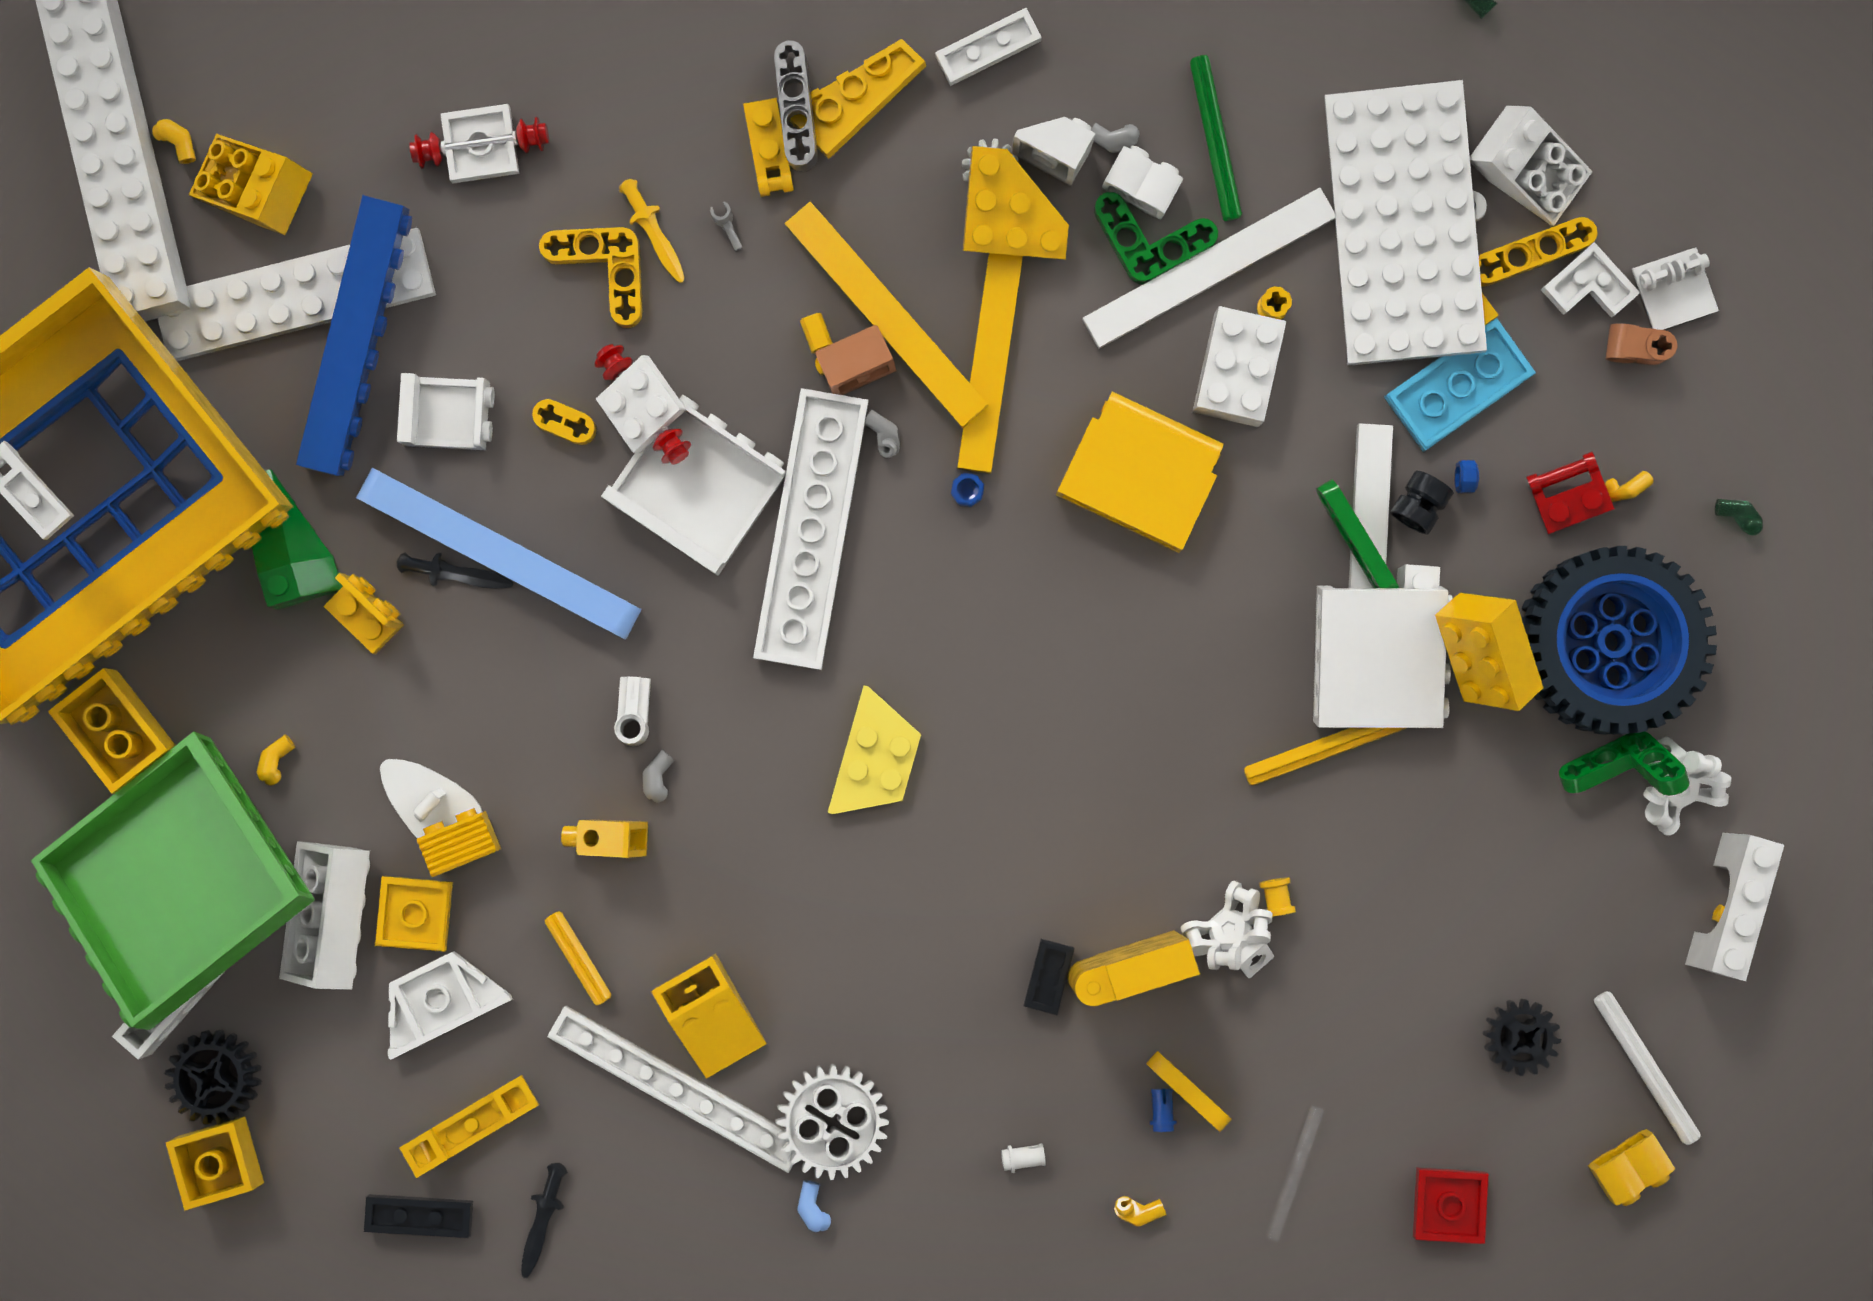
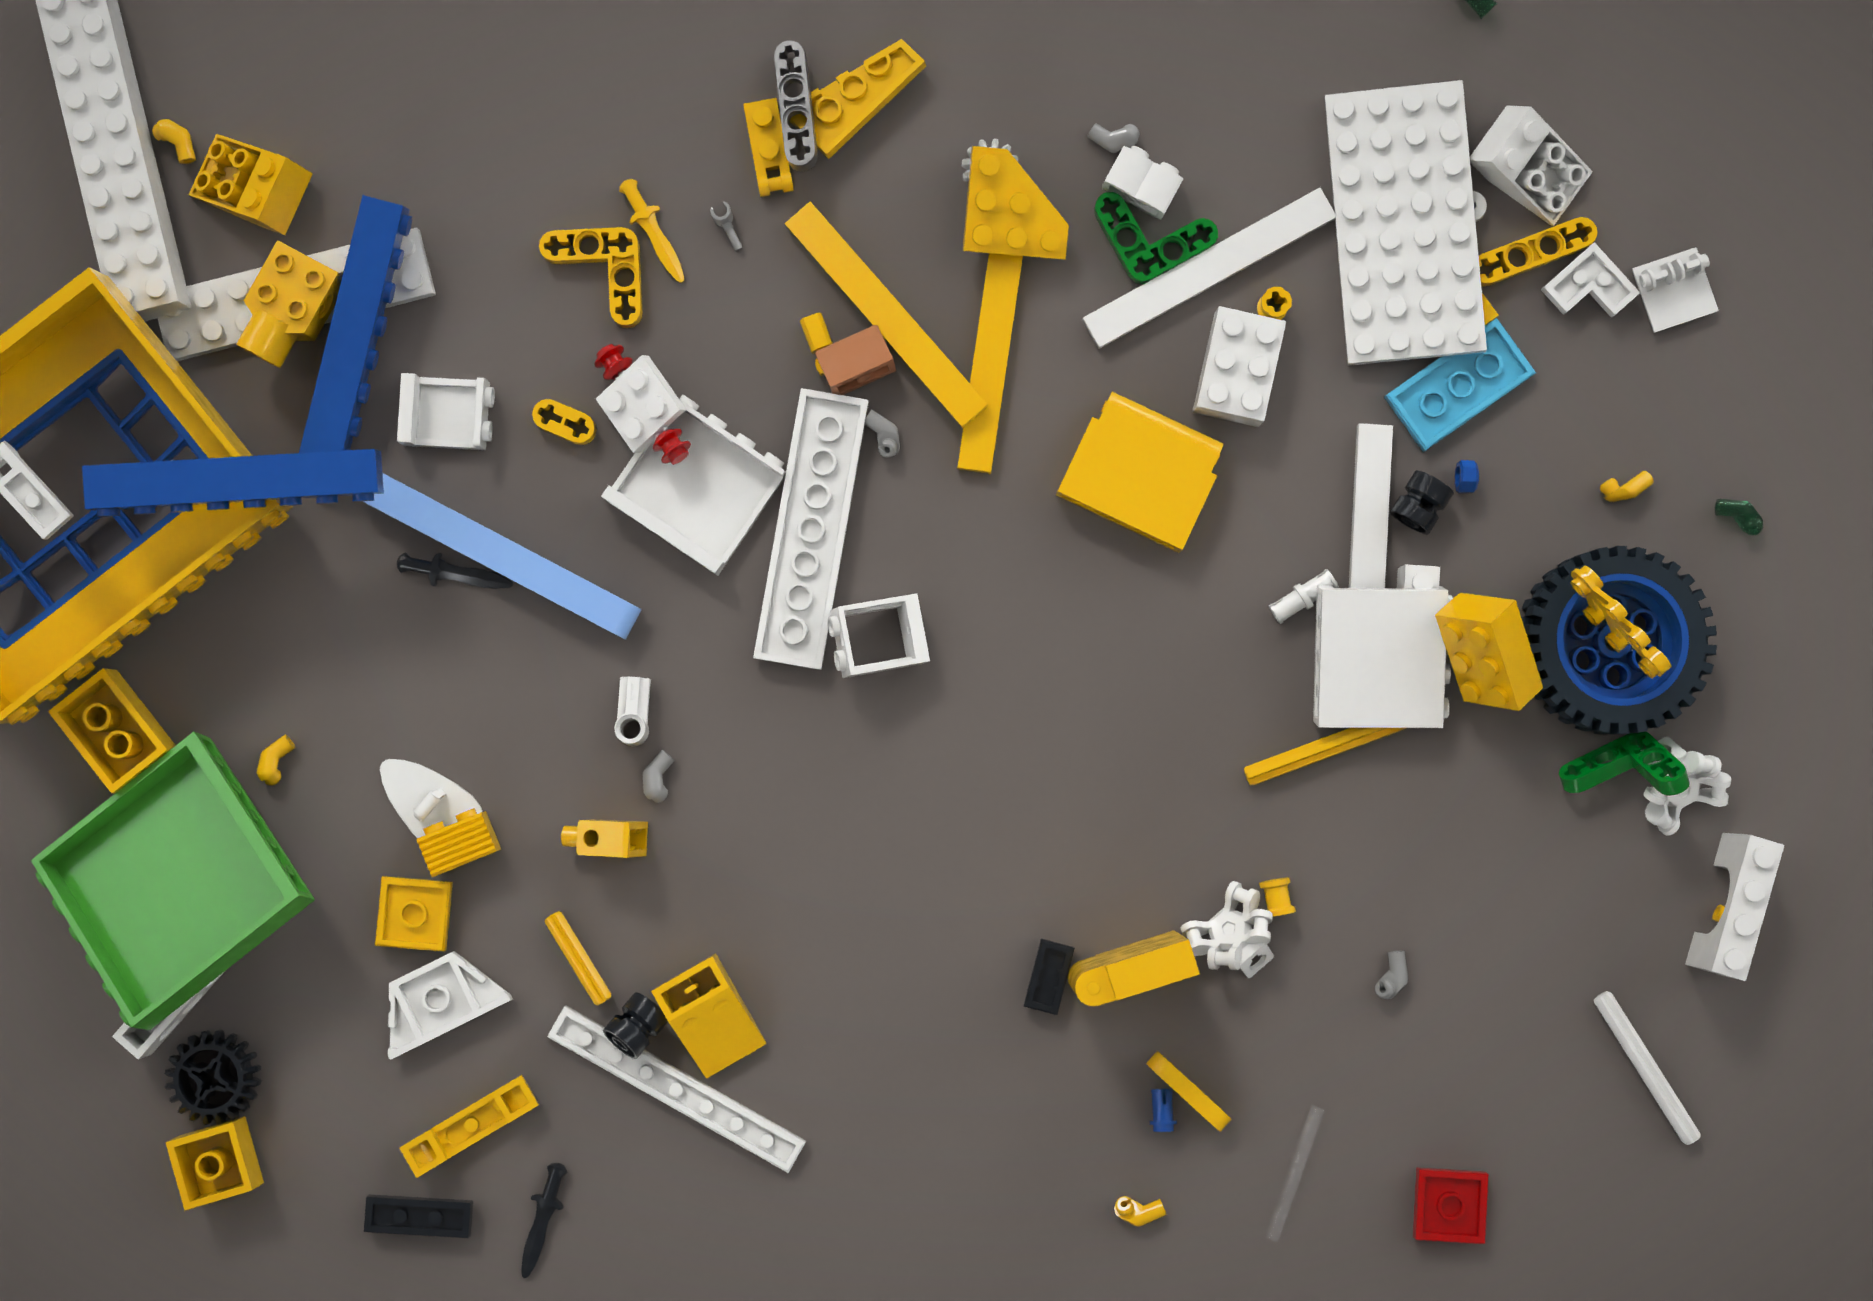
green wedge [252,469,343,610] -> none
white slope [279,841,370,990] -> none
yellow bracket [323,573,404,655] -> none
white plate [409,104,549,184] -> none
white gear [775,1064,889,1180] -> none
light blue arm [797,1180,831,1232] -> none
light yellow wing [828,685,921,814] -> none
white plate [935,8,1042,86] -> none
blue tile [951,473,984,507] -> none
white pin [1001,1143,1046,1173] -> none
white slope [1012,117,1095,186] -> none
green axle [1190,55,1242,221] -> none
green beam [1316,479,1399,588] -> none
black gear [1483,999,1562,1076] -> none
red plate [1526,452,1615,534] -> none
yellow brick [1588,1129,1675,1206] -> none
nougat piece [1606,324,1677,365] -> none
none -> blue brick [82,449,384,517]
none -> yellow brick [236,240,342,368]
none -> black wheel [602,992,668,1059]
none -> white window [827,593,930,678]
none -> white pin [1268,569,1339,624]
none -> light grey arm [1375,950,1408,999]
none -> yellow plant [1570,565,1672,679]

